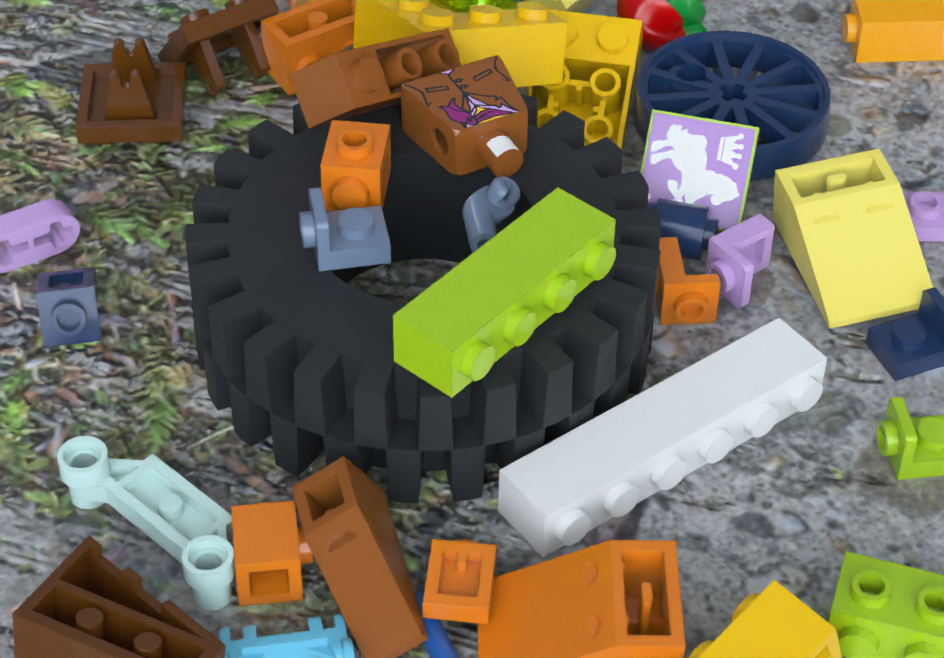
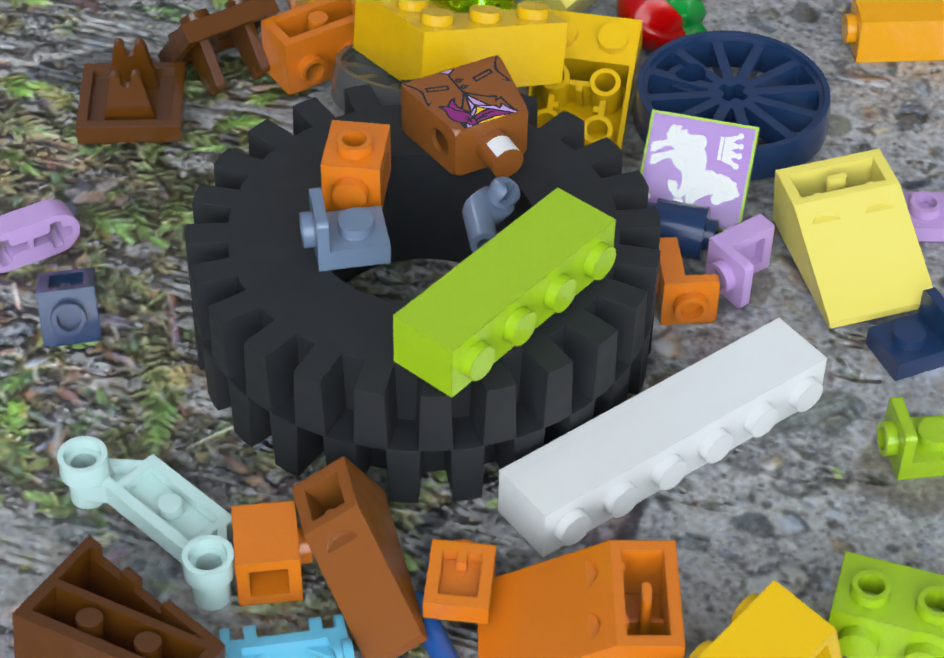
dark orange slope [289,28,462,129] -> none

